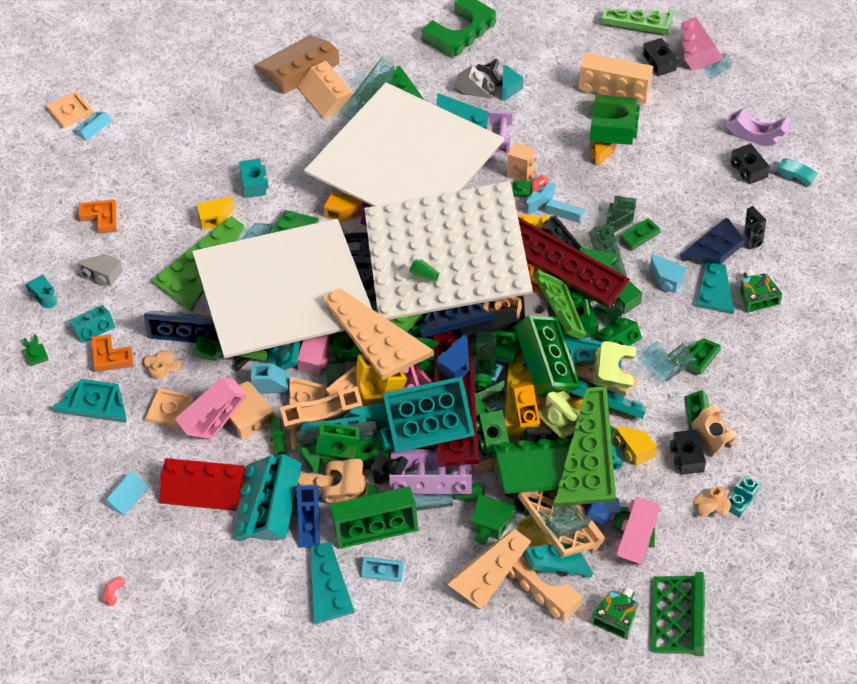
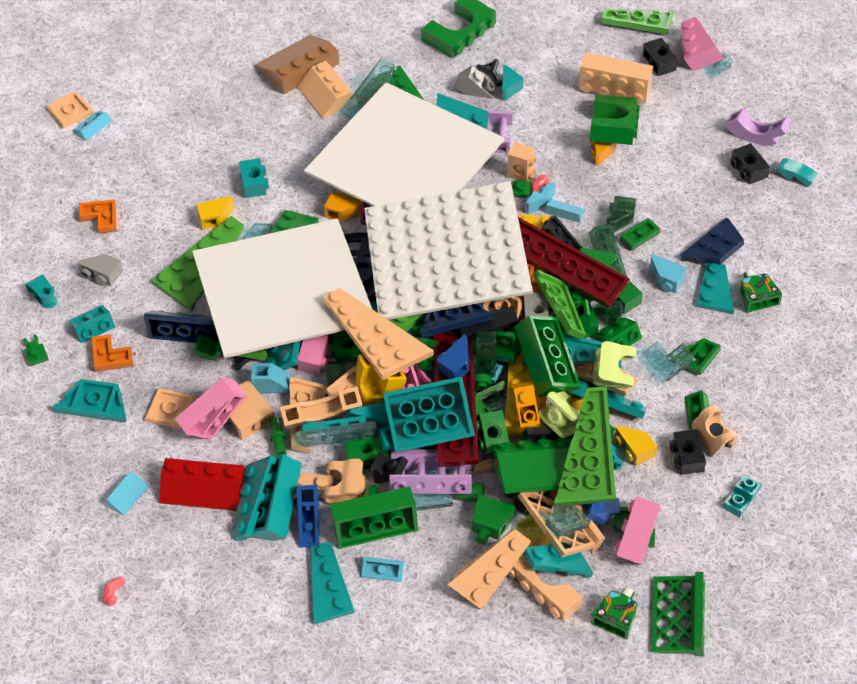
light nougat plate [144,350,182,379] -> none
green slope [295,446,339,474] -> none
green brick [315,422,360,459] -> none
green cone [409,259,440,283] -> none
light nougat plate [693,486,731,517] -> none
black bracket [744,206,766,249] -> none

